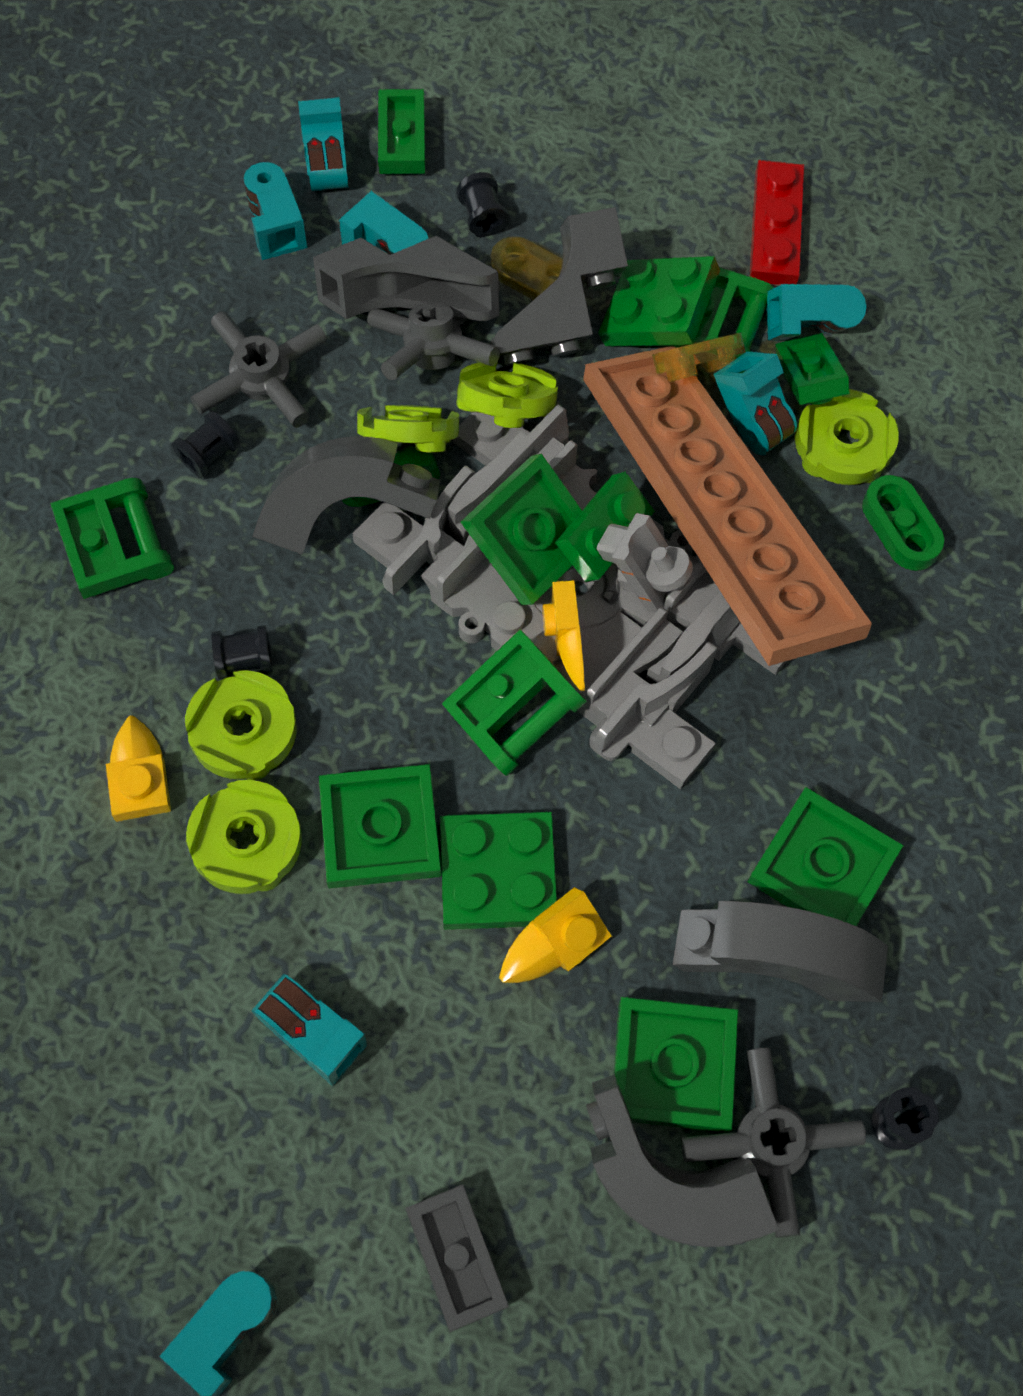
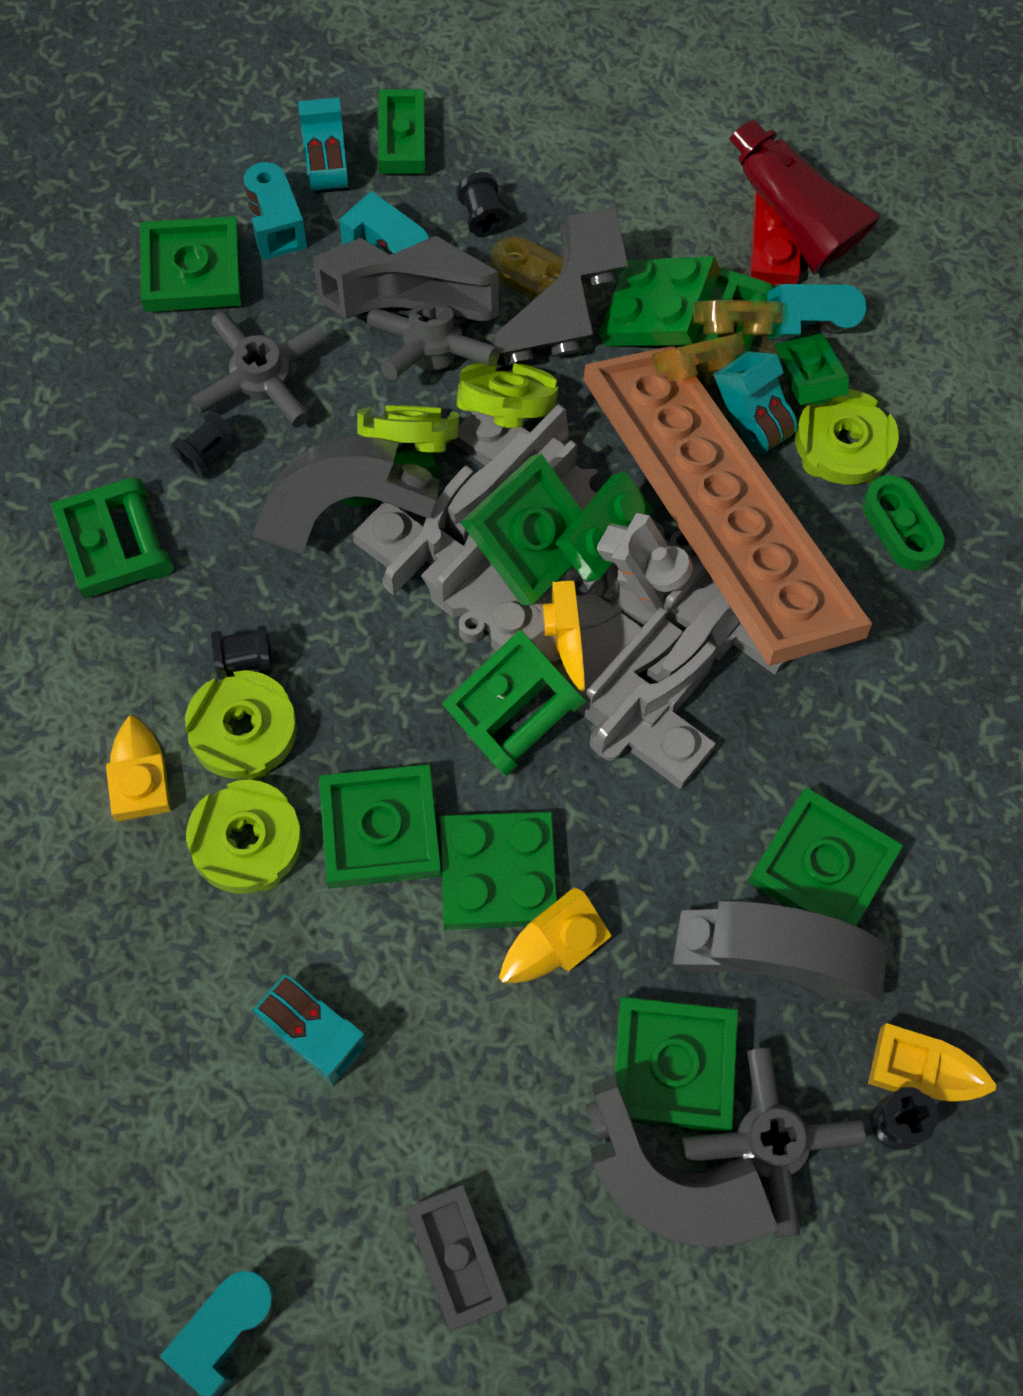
none -> green plate [140,216,242,312]
none -> clear yellow plate [694,300,783,335]
none -> dark red piece [729,119,880,275]
none -> yellow plate [868,1023,996,1102]

